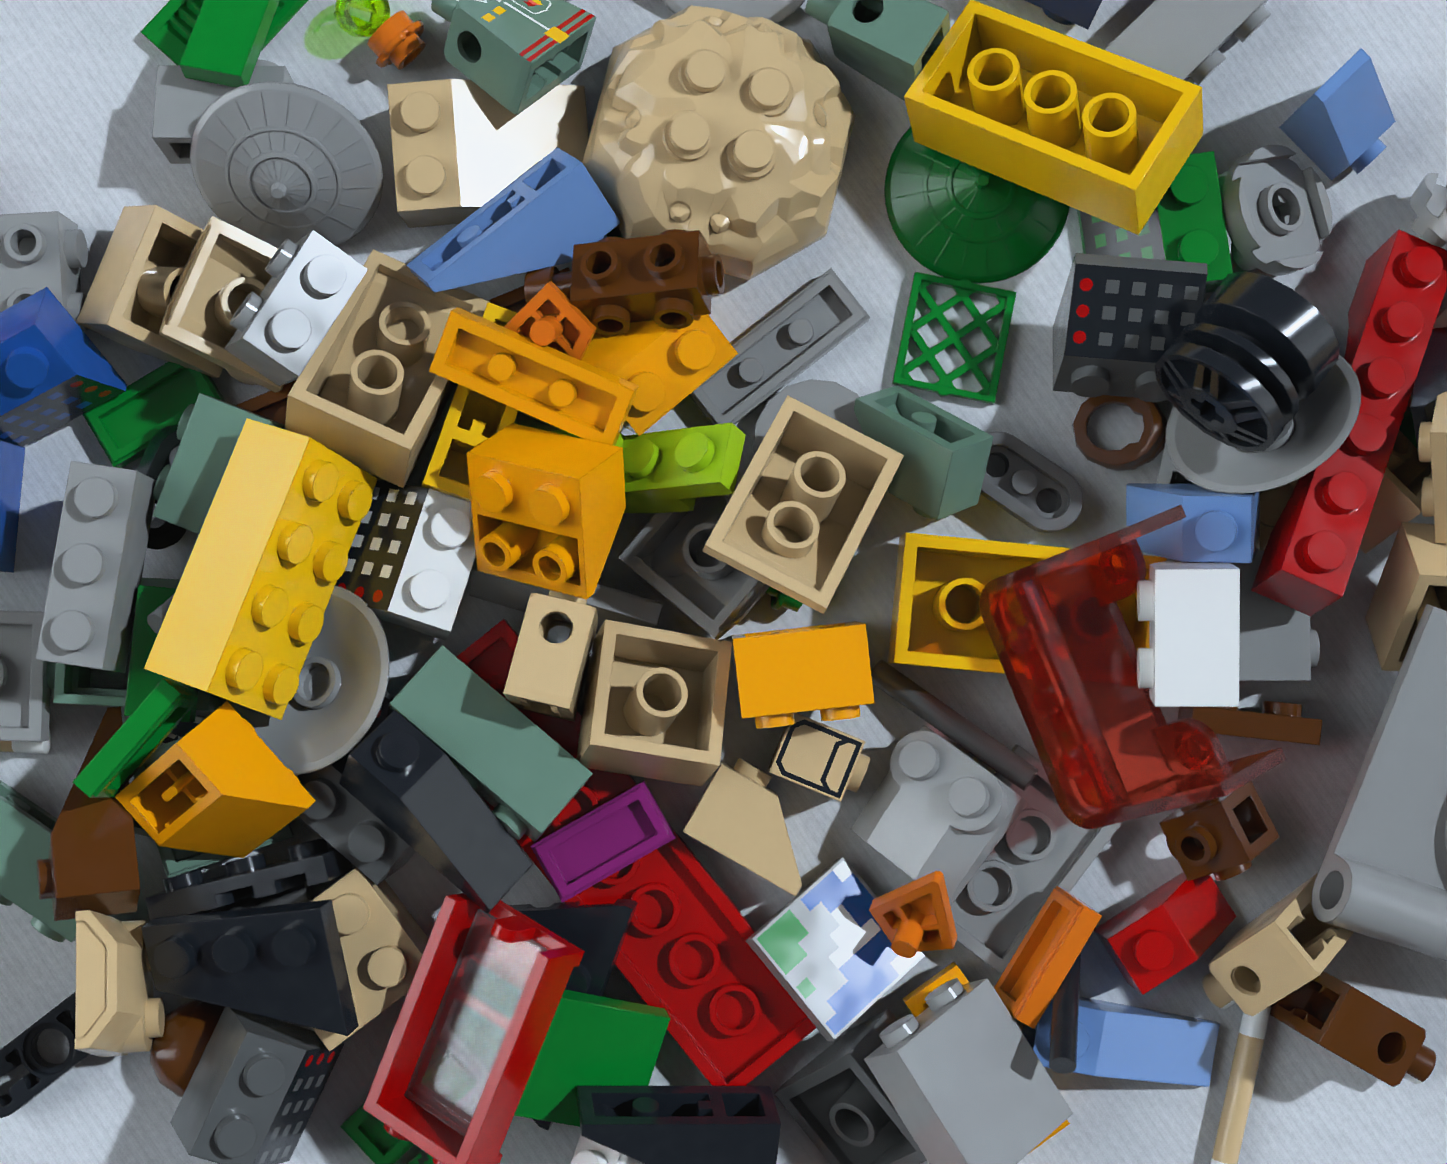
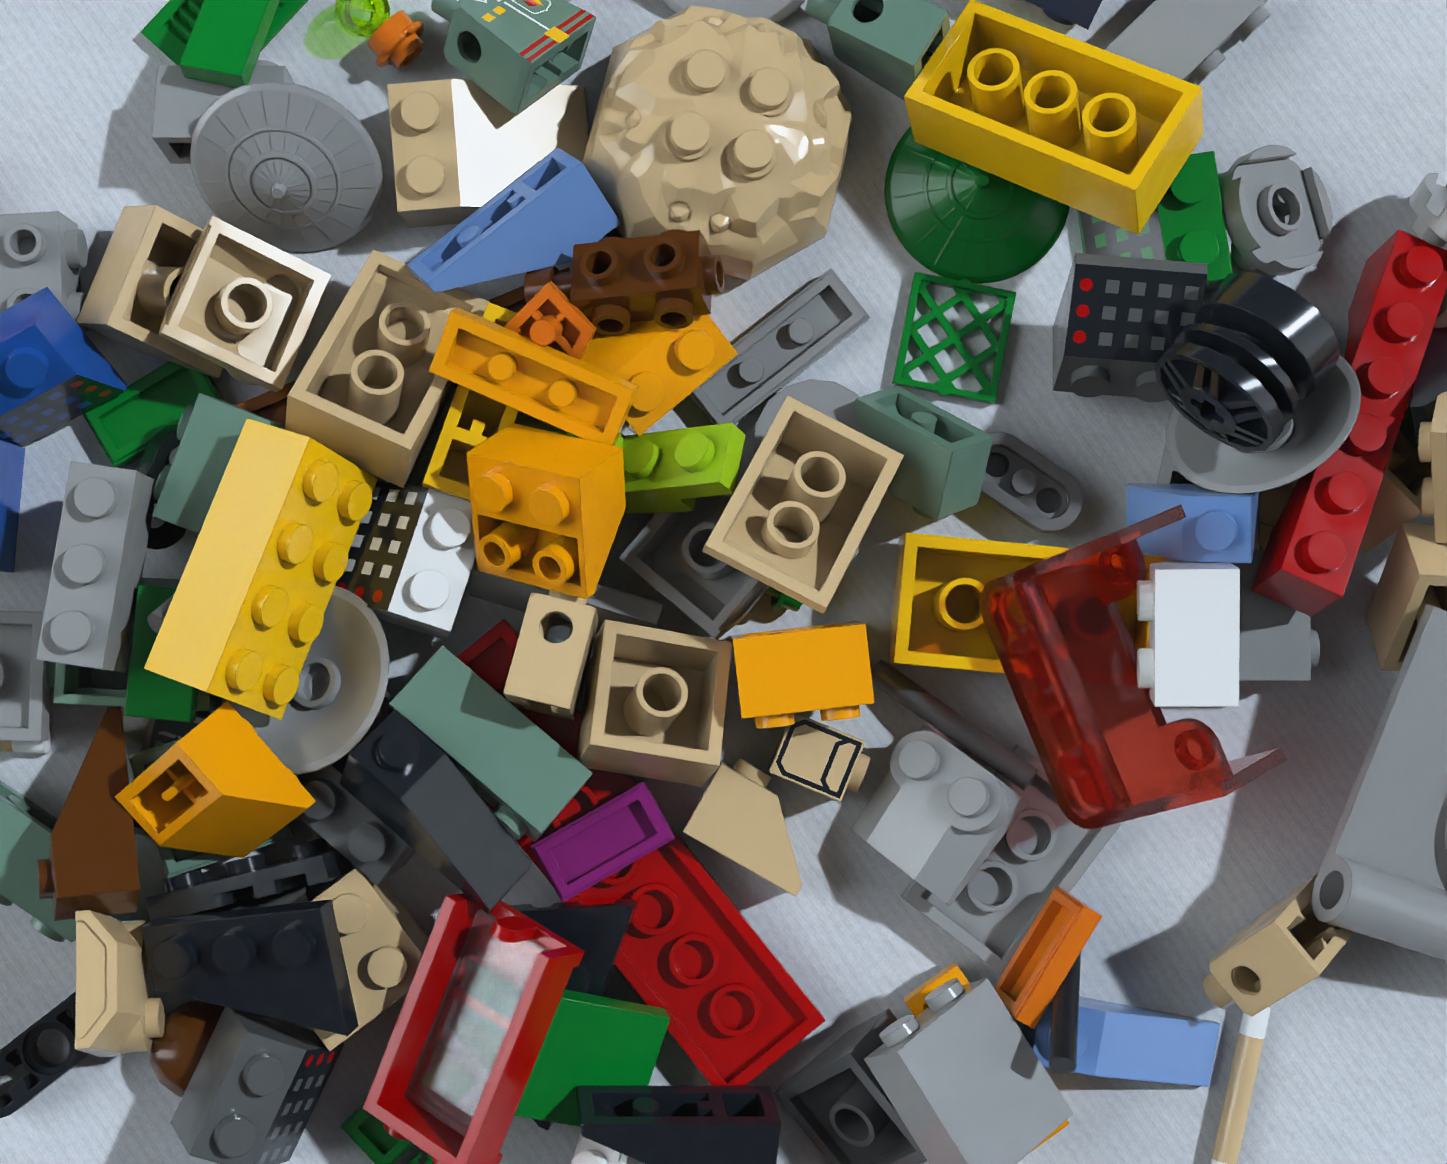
green tile [72,678,198,798] -> none
brick [224,230,368,386] -> none
tile [746,856,925,1041] -> none
orange piece [869,871,958,958] -> none
reddish brown piece [1072,395,1167,471] -> none
red slope [1094,872,1237,995] -> none
reddish brown brick [1159,779,1280,881] -> none
reddish brown plate [1177,701,1322,745] -> none
reddish brown torso [1270,971,1436,1087] -> none
medium blue slope [1279,48,1396,180] -> none

